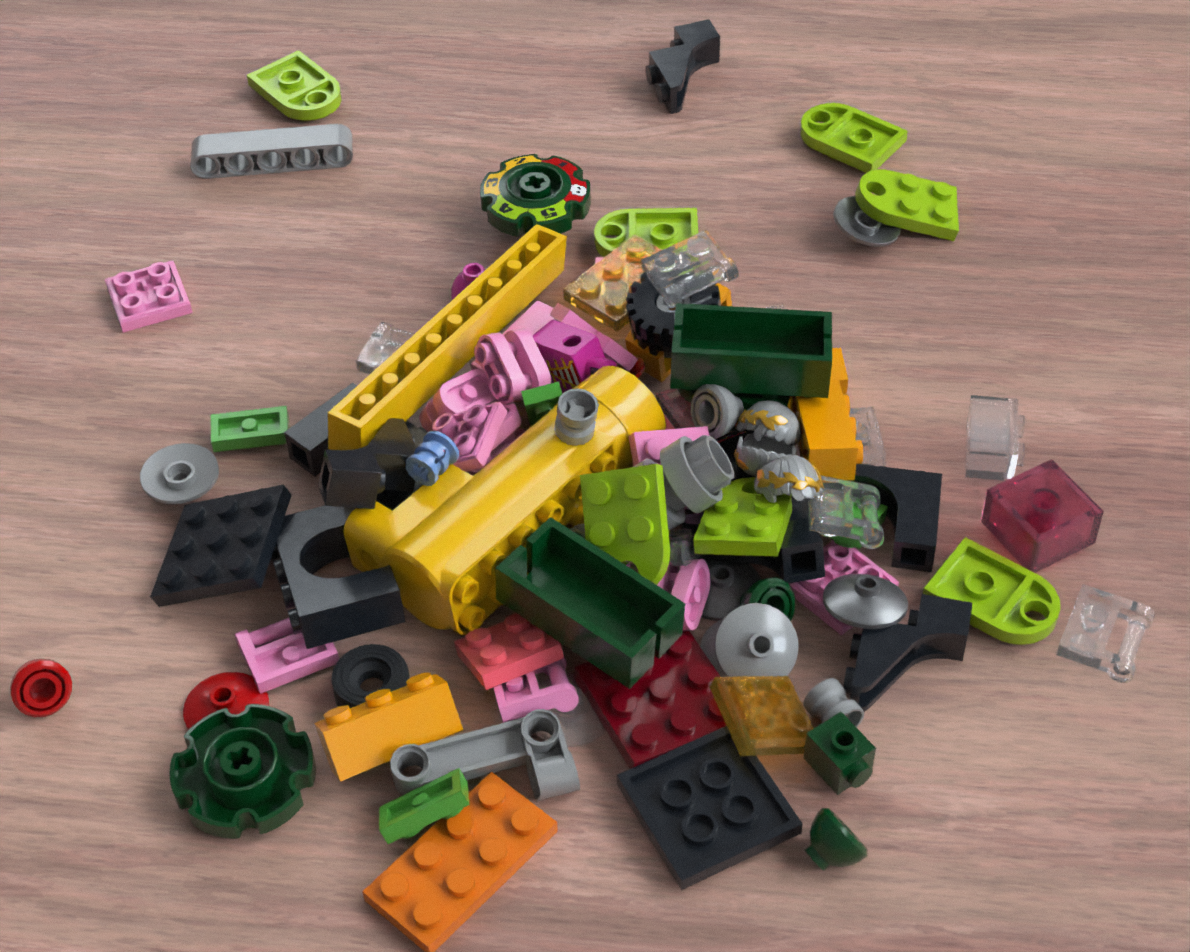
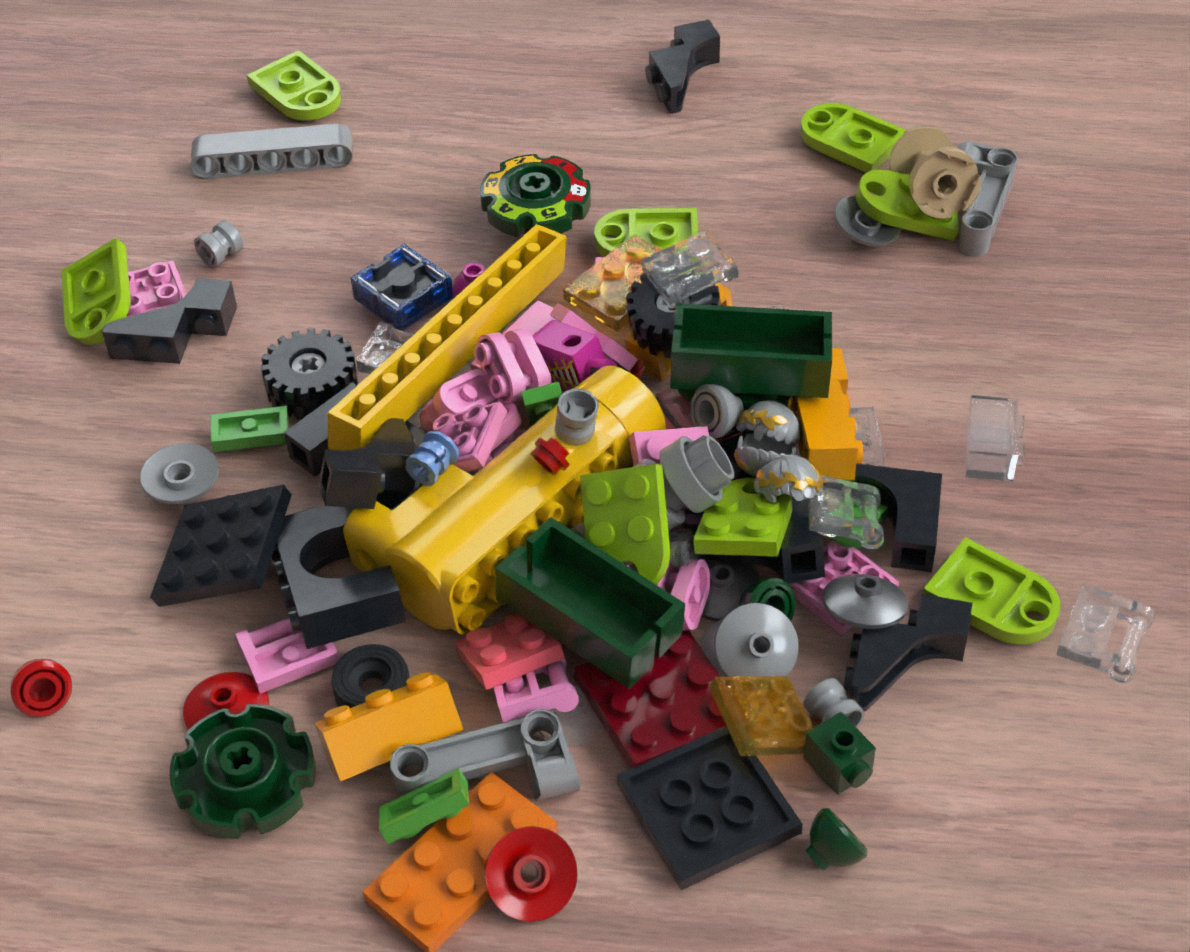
clear pink brick [981,459,1104,573] -> none
none -> lime plate [61,238,131,345]
none -> black arch [102,278,237,364]
none -> light grey wheel [194,220,243,268]
none -> bush [261,329,359,420]
none -> piece [350,243,453,332]
none -> red dish [485,826,578,922]
none -> red plate [531,438,570,475]
none -> tan piece [889,127,981,219]
none -> light grey piece [958,141,1018,257]

